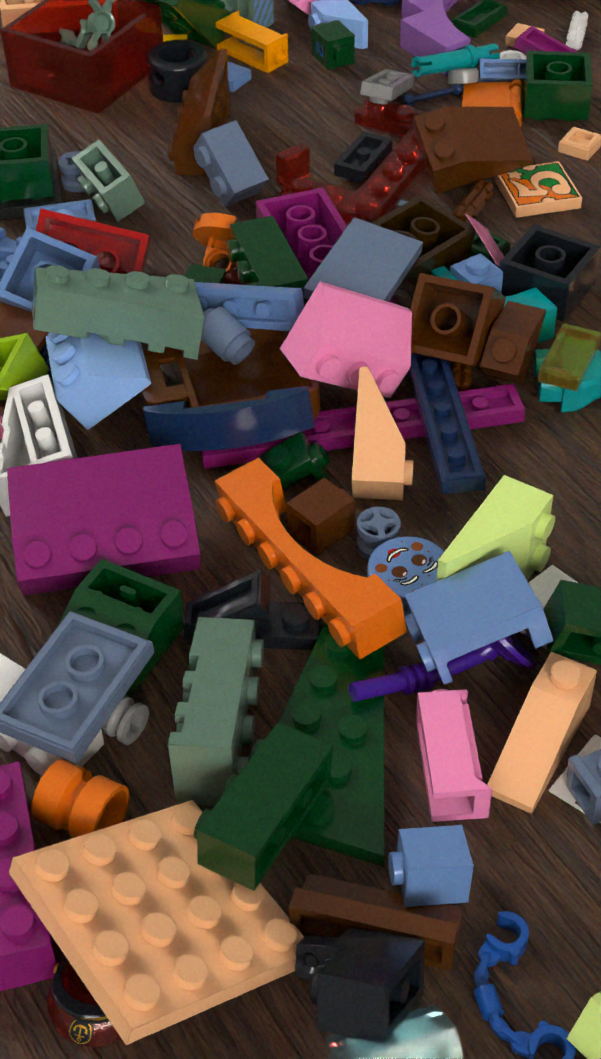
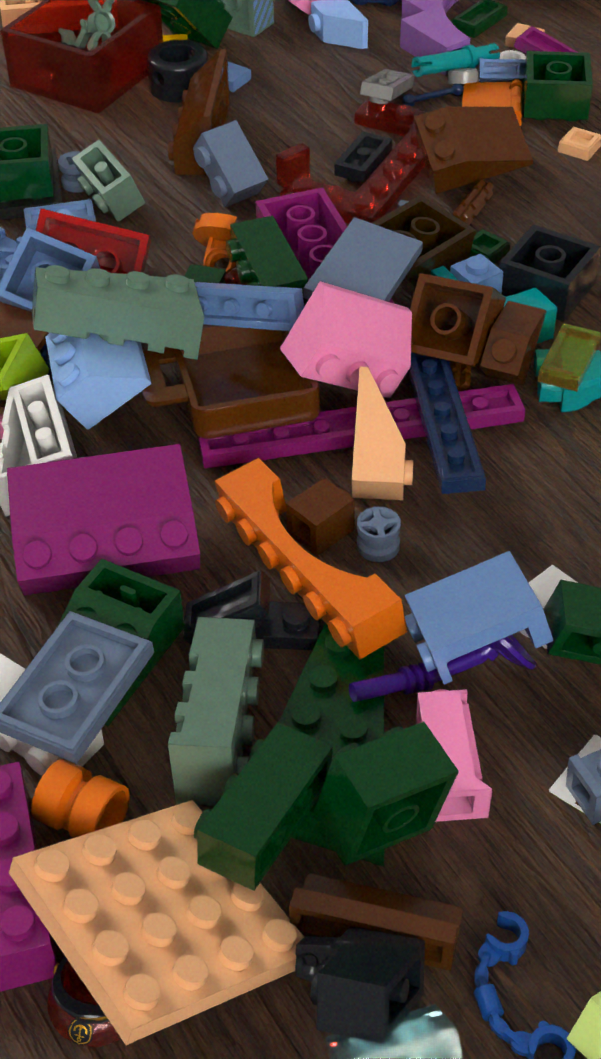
light grey bush [102,695,149,745] -> none
dark blue slope [143,386,315,451] -> none
sand blue brick [201,307,255,365] -> none
light orange window [215,10,288,73] -> none
dark green bracket [260,431,330,489] -> none
dark green brick [311,20,355,70] -> none
medium blue head [367,536,445,616] -> none
medium blue brick [388,825,474,907] -> none
yellowish green slope [437,475,555,581] -> none
bright pink sticker [466,214,504,266] -> none
light nougat slope [487,652,597,814] -> none
light nougat tile [494,161,582,218] -> none
white axle [566,11,588,51] -> none
none -> dark green brick [313,722,459,866]

